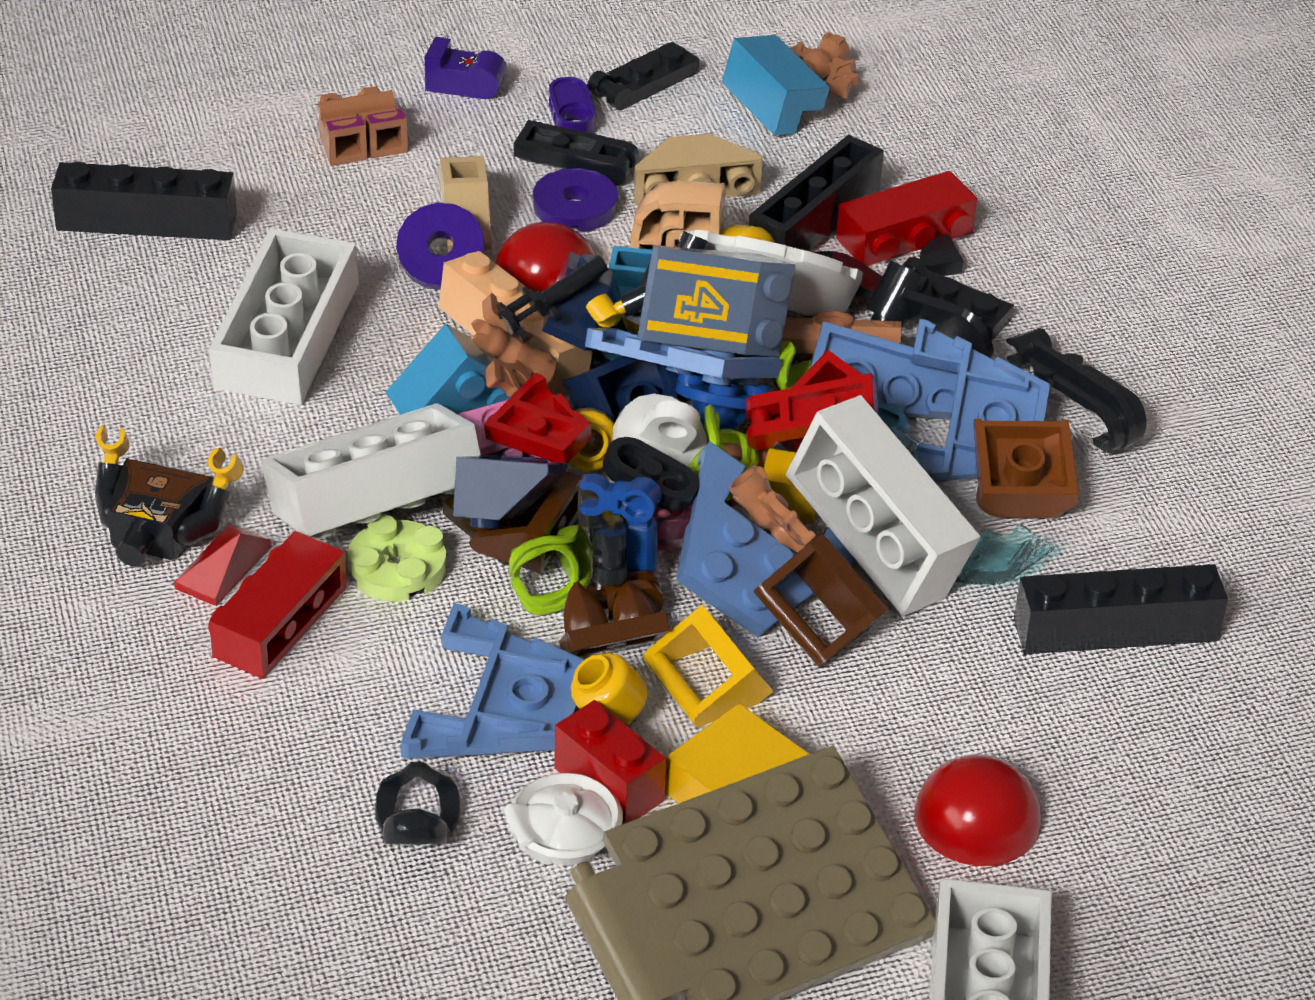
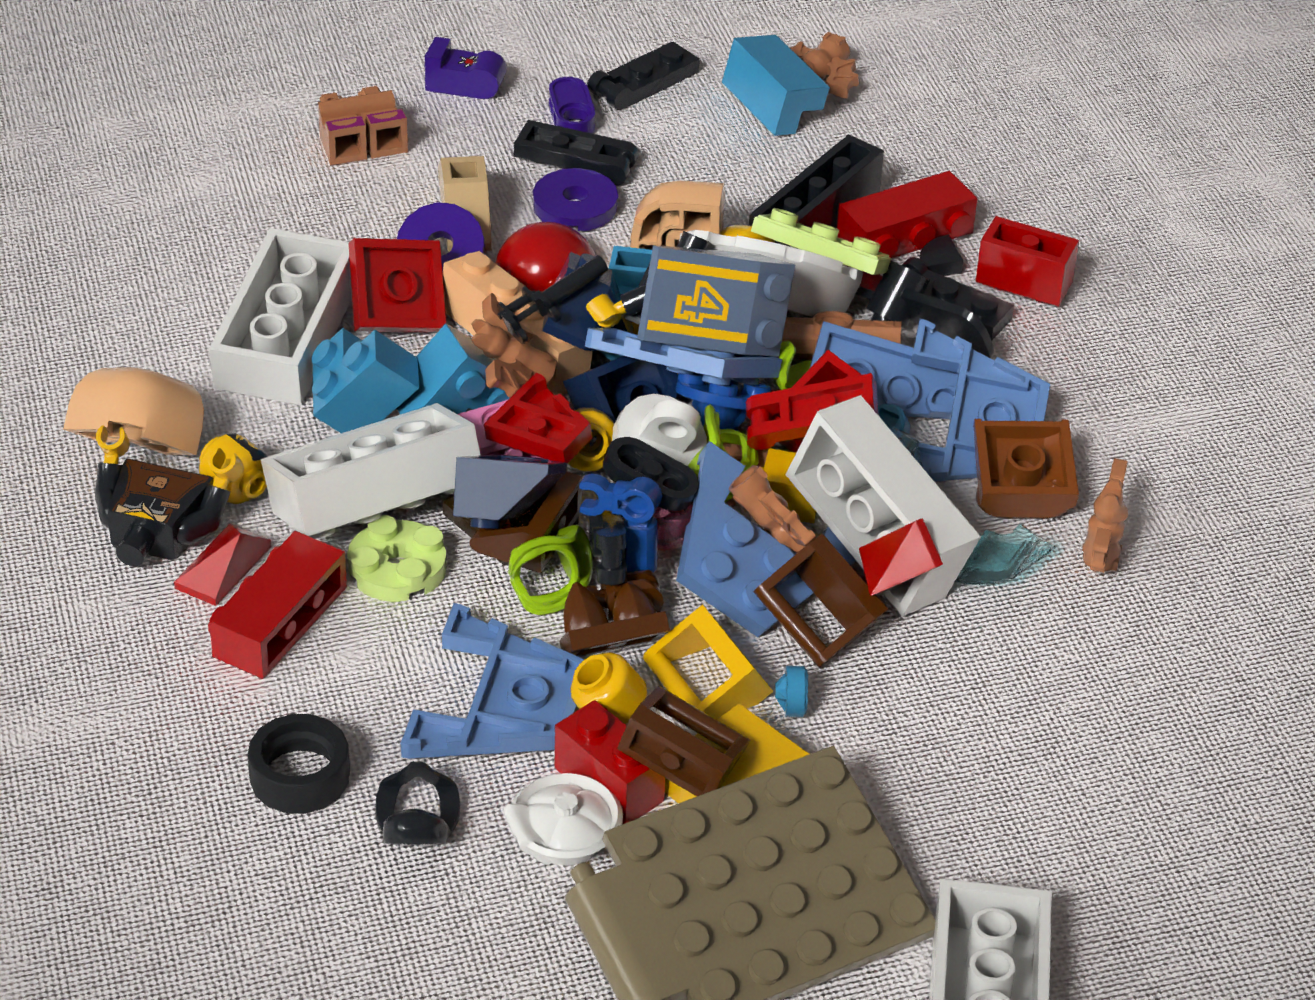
black brick [51,161,237,240] -> none
tan slope [634,134,763,206] -> none
red piece [914,754,1041,866] -> none
black piece [1006,328,1146,453] -> none
black brick [1013,564,1228,655] -> none
none -> light nougat brick [63,367,204,455]
none -> yellow head [199,433,268,505]
none -> black tyre [248,714,350,814]
none -> dark azure brick [312,328,419,433]
none -> red plate [348,238,446,333]
none -> reddish brown tile [617,686,750,796]
none -> yellowish green tile [750,208,891,275]
none -> dark azure tile [775,665,808,717]
none -> red slope [859,518,943,596]
none -> red brick [975,216,1080,306]
none -> nougat animal [1081,458,1129,573]

